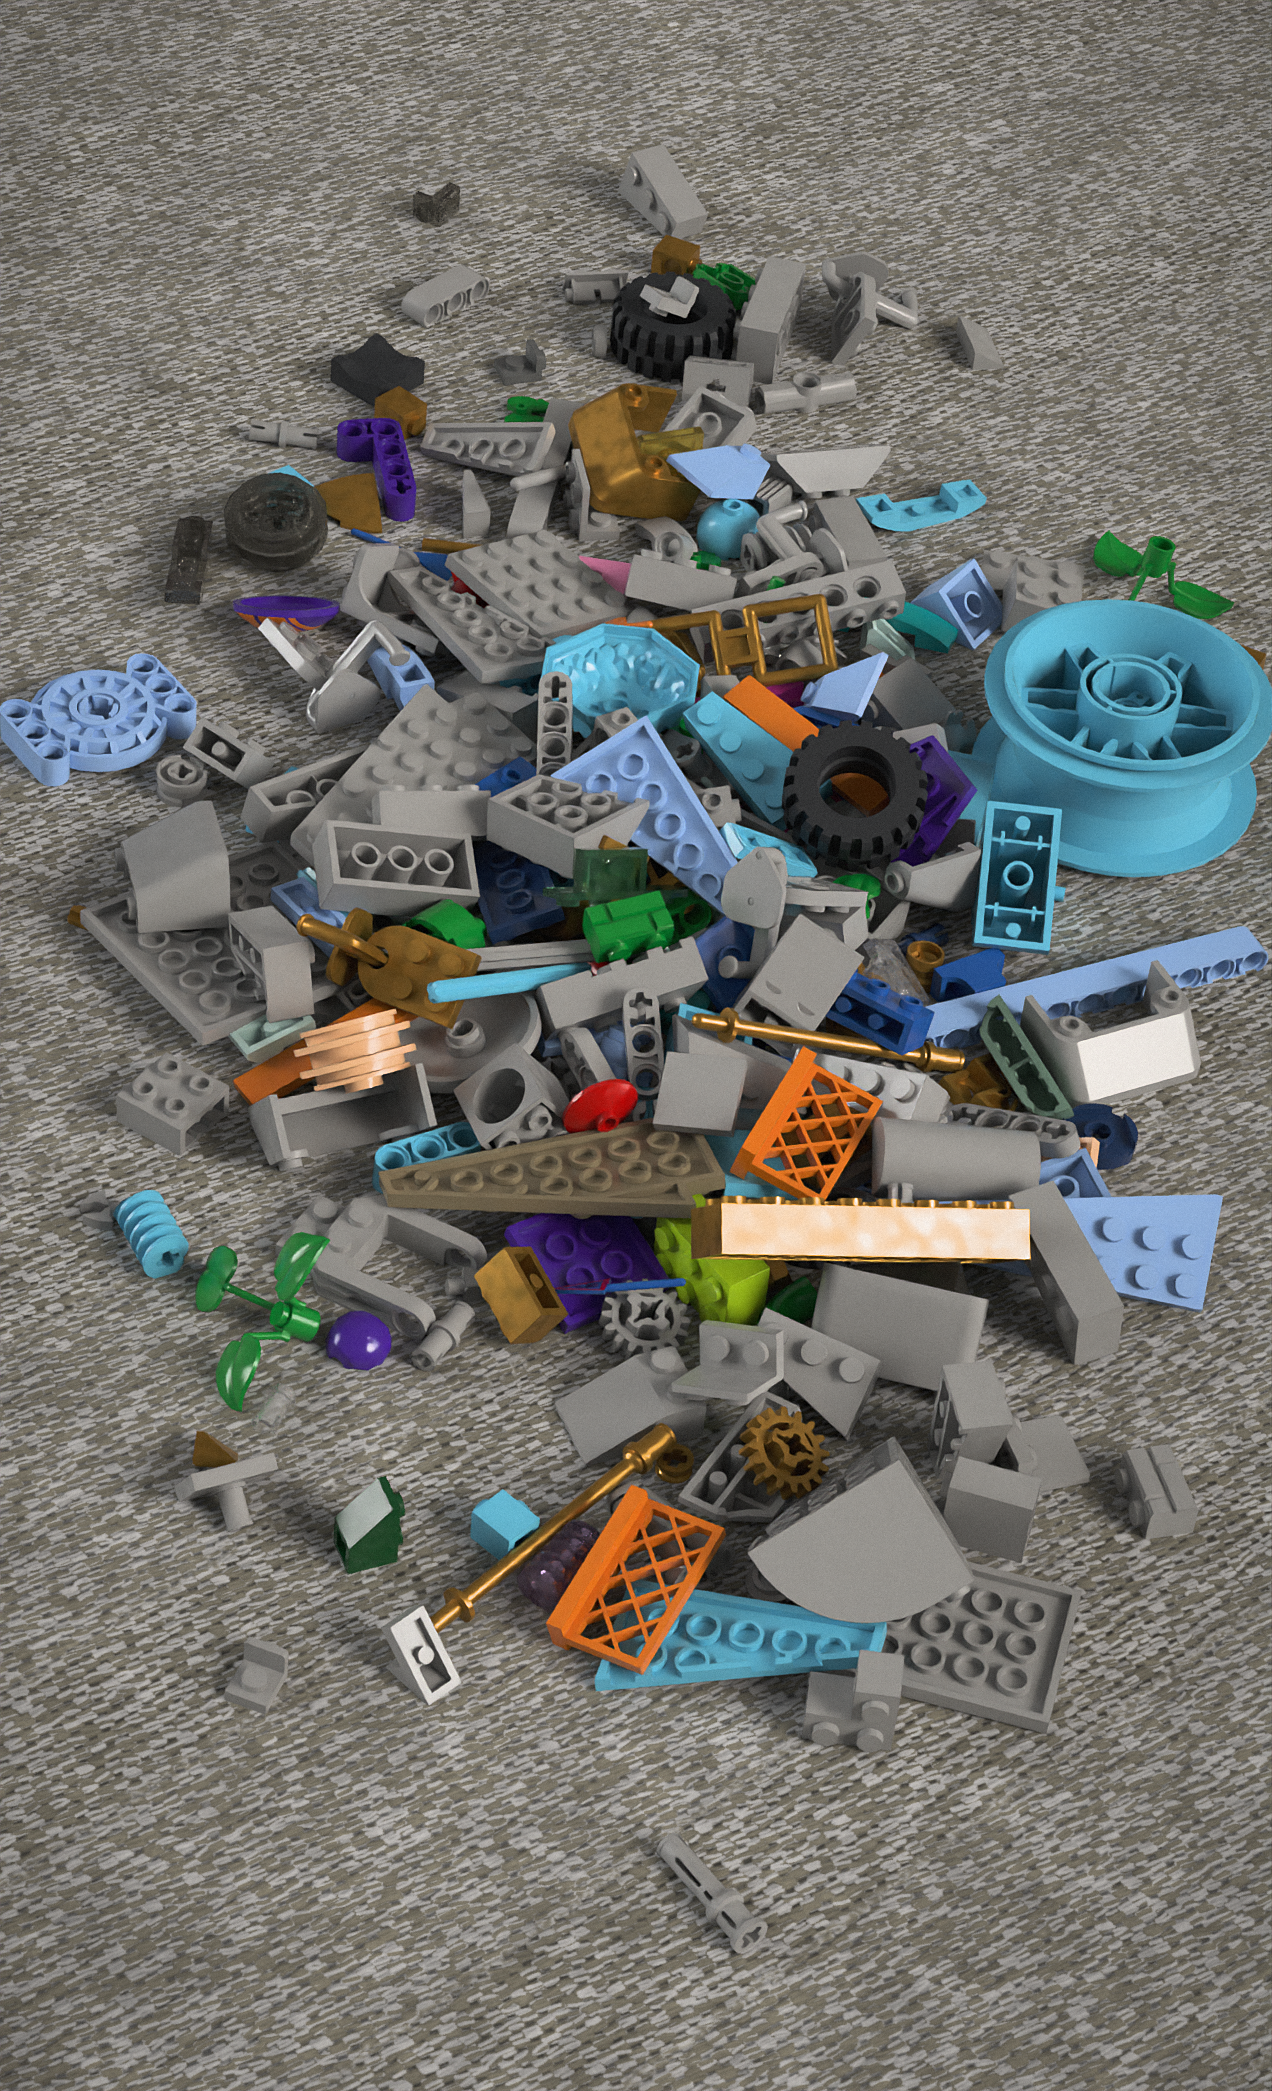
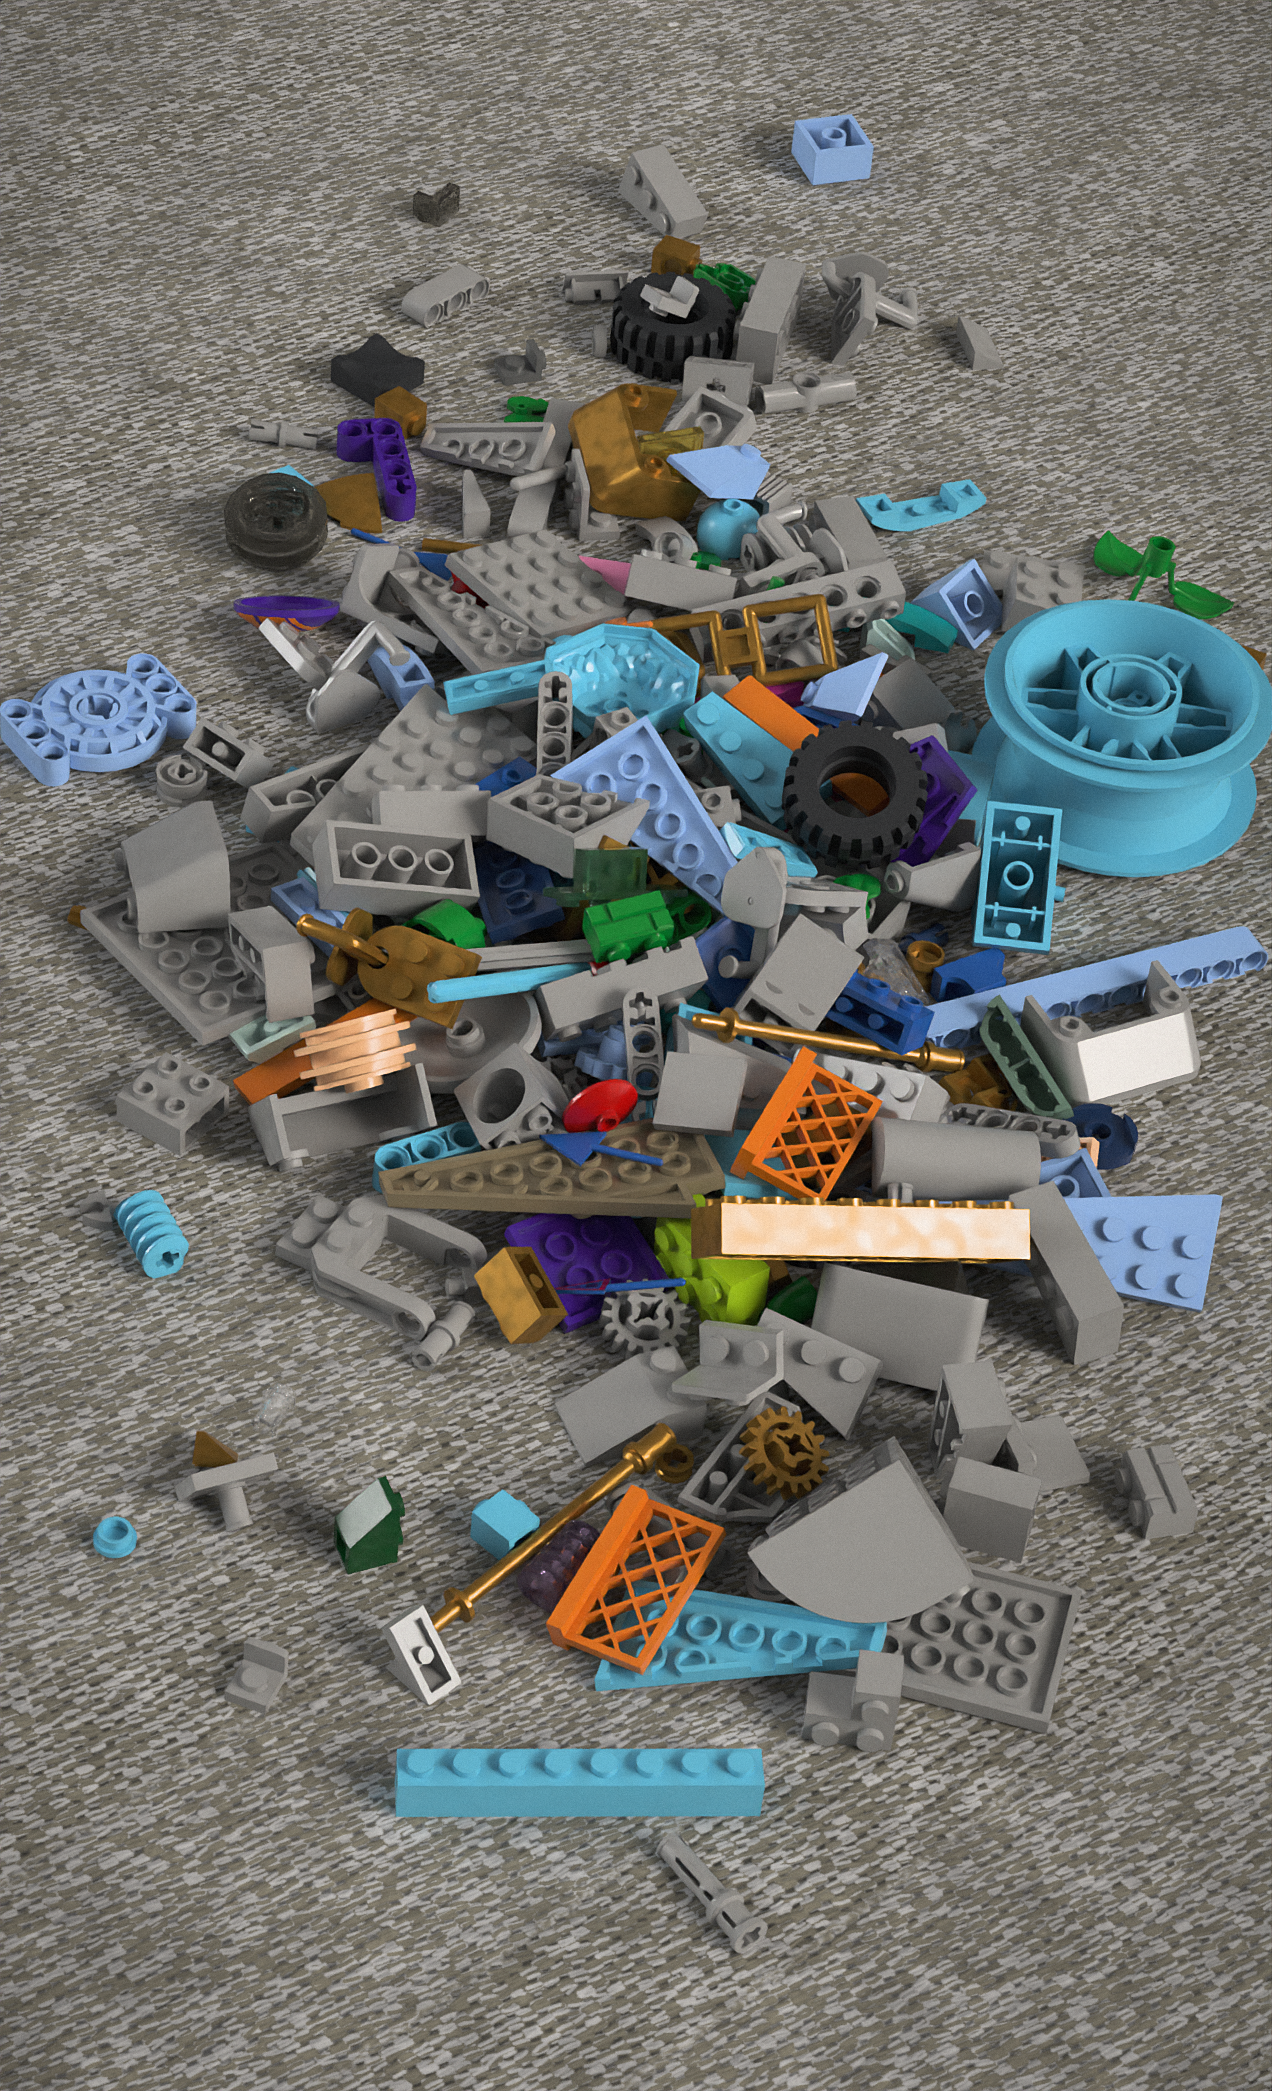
clear smoke slope [164,516,213,605] -> none
green plant [195,1232,330,1412] -> none
dark purple hair [325,1310,392,1370] -> none
light grey beam [561,1027,633,1124] -> none
light grey wedge [760,444,891,499] -> none
none -> medium azure plate [93,1517,137,1558]
none -> medium azure brick [395,1749,765,1817]
none -> medium azure tile [443,659,554,715]
none -> blue piece [539,1131,664,1167]
none -> light blue brick [791,114,874,185]

